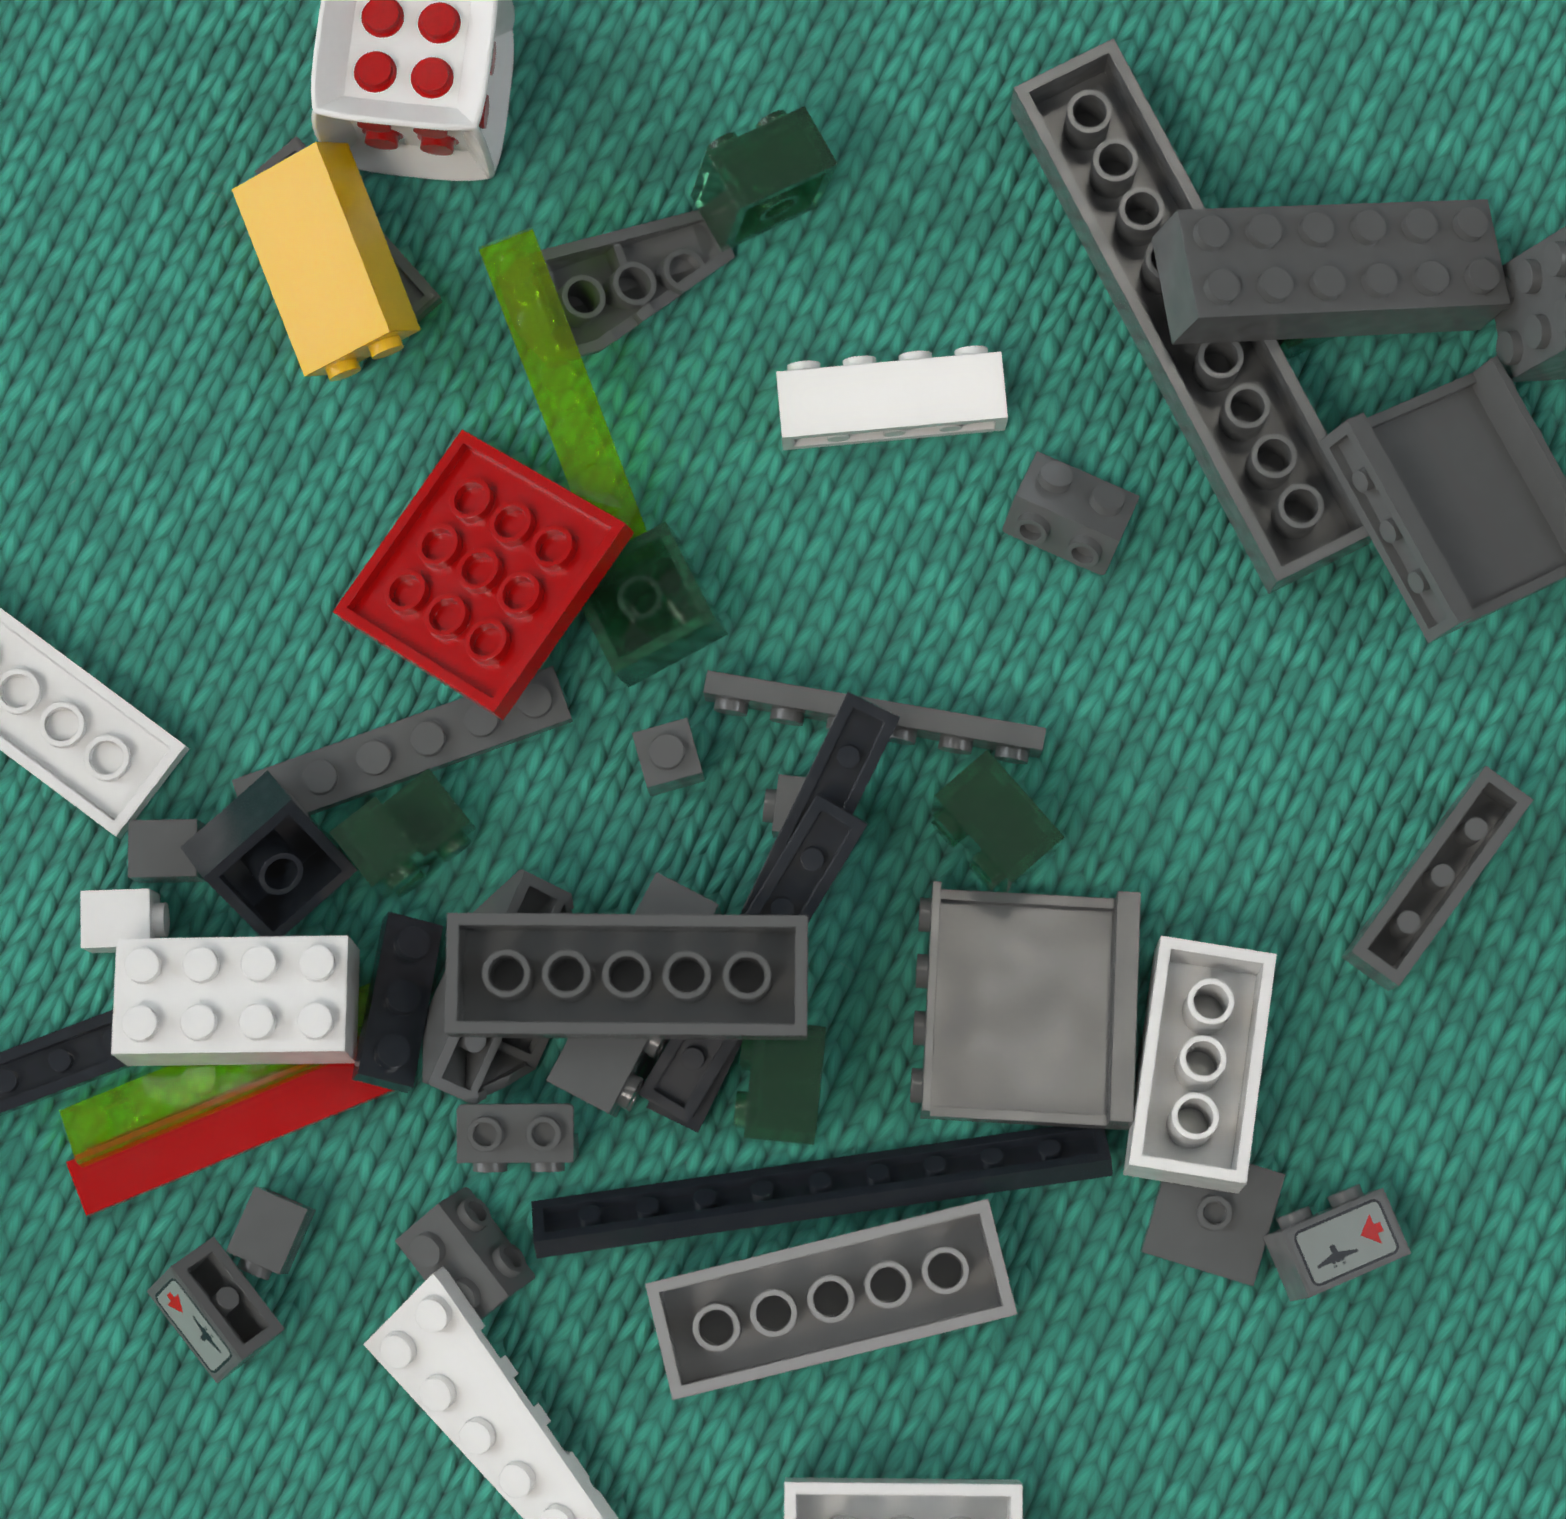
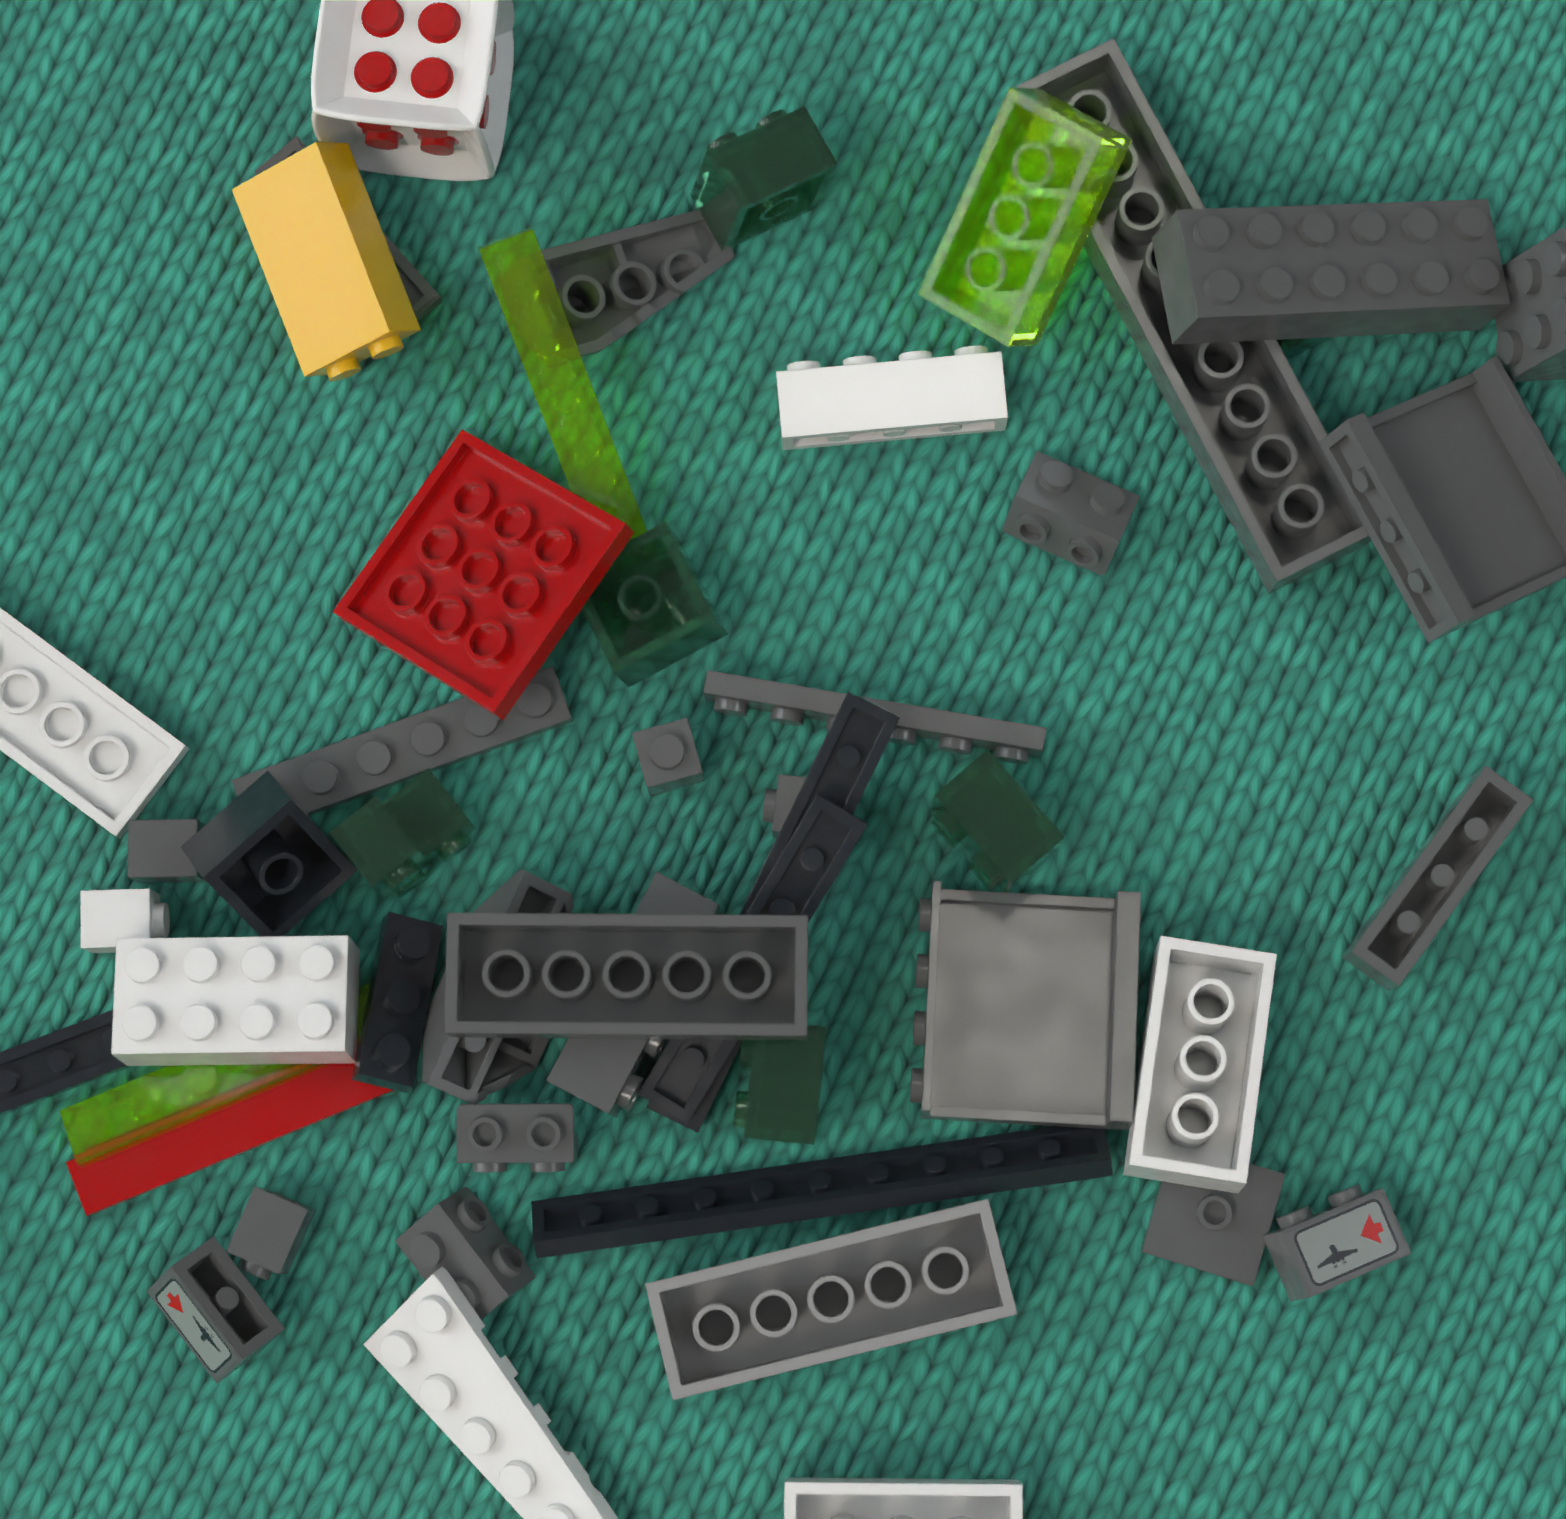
none -> clear neon green brick [918,87,1132,347]

